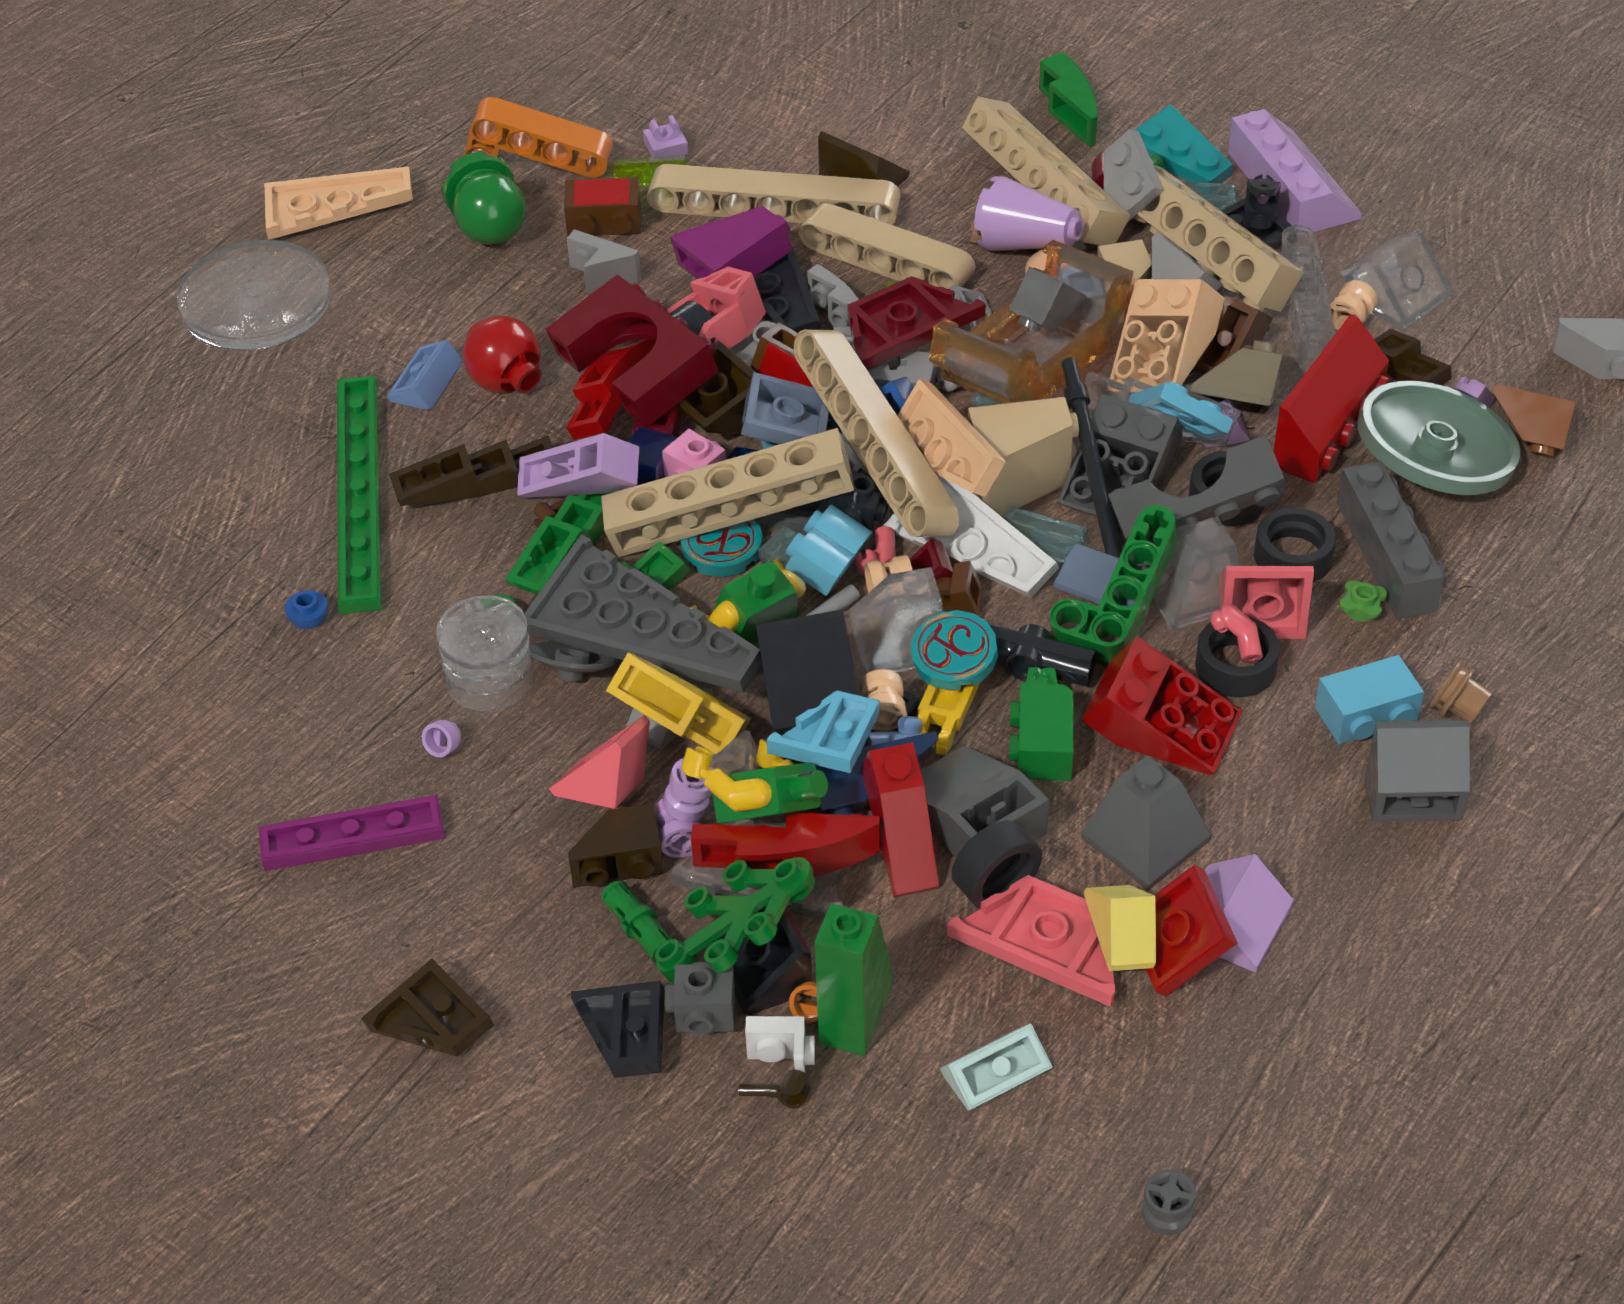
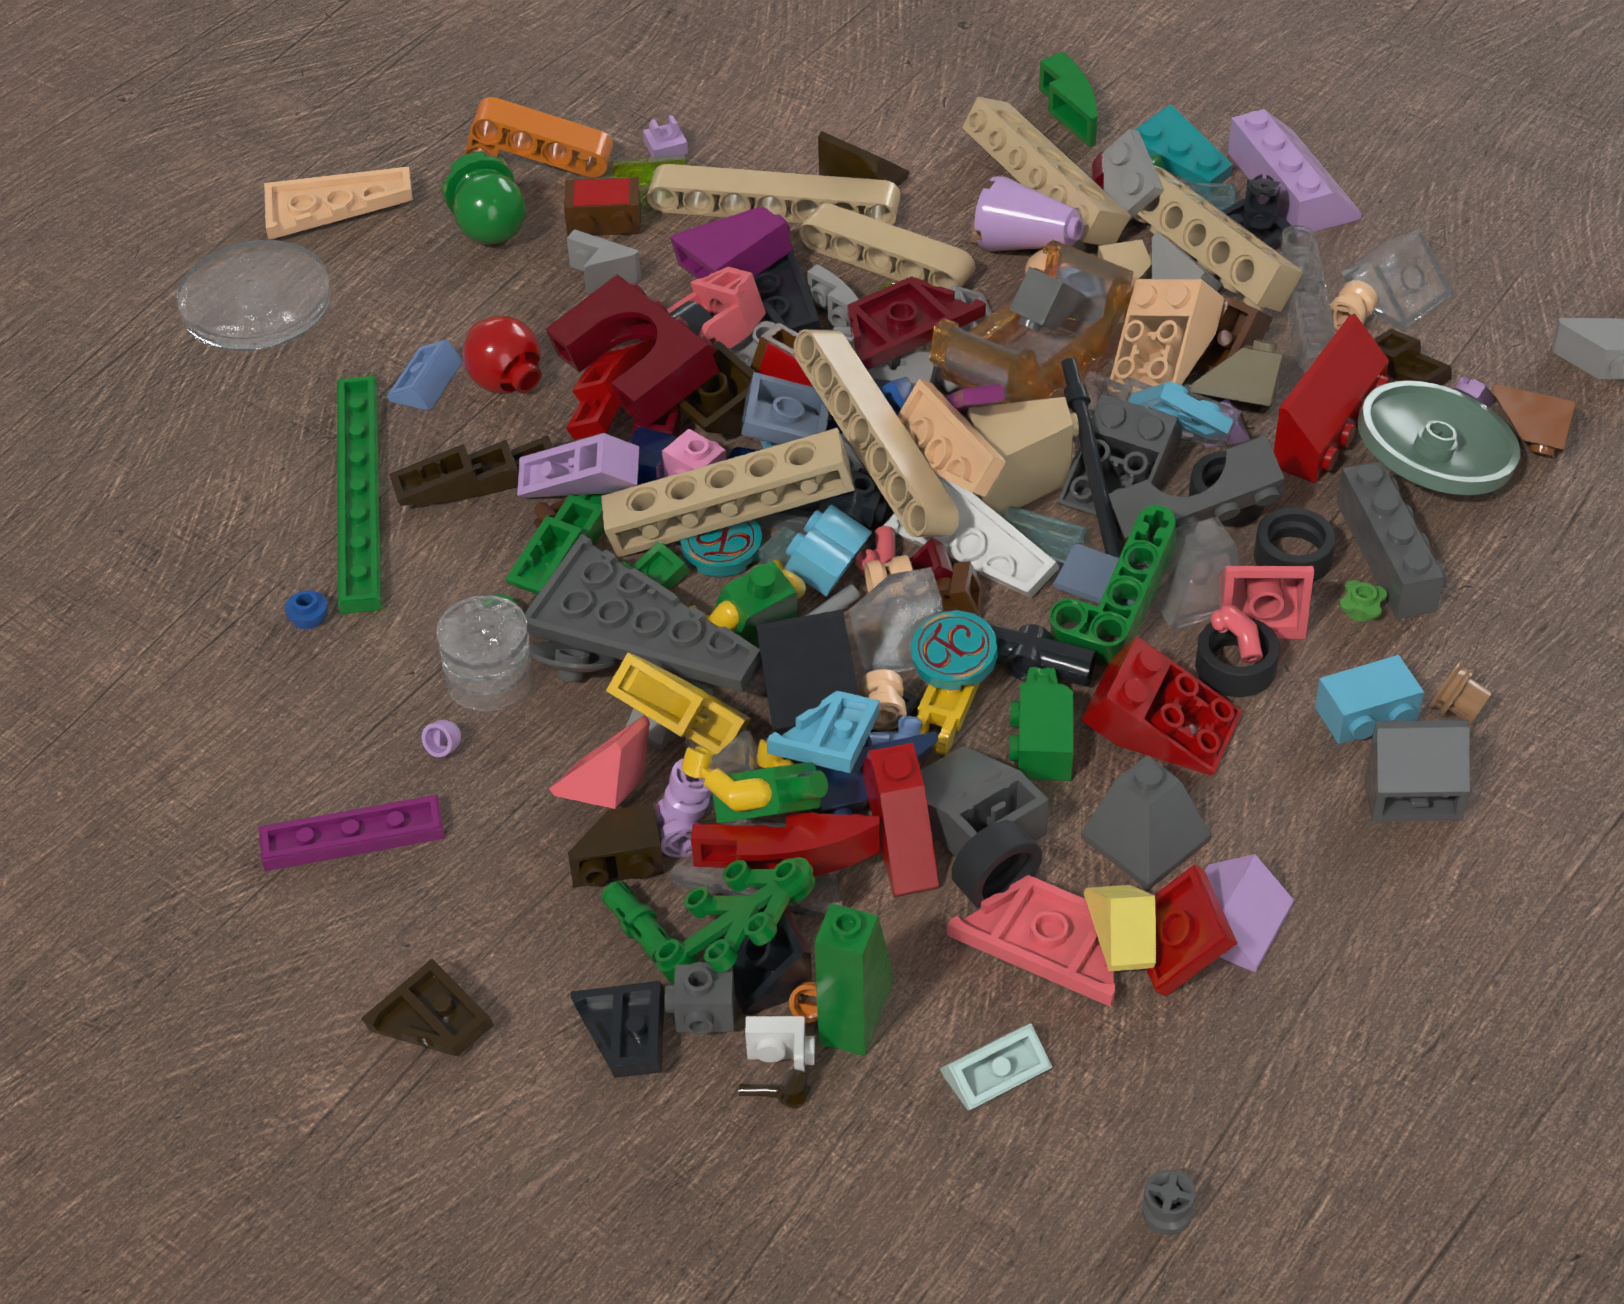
none -> magenta tile [944,384,1005,414]

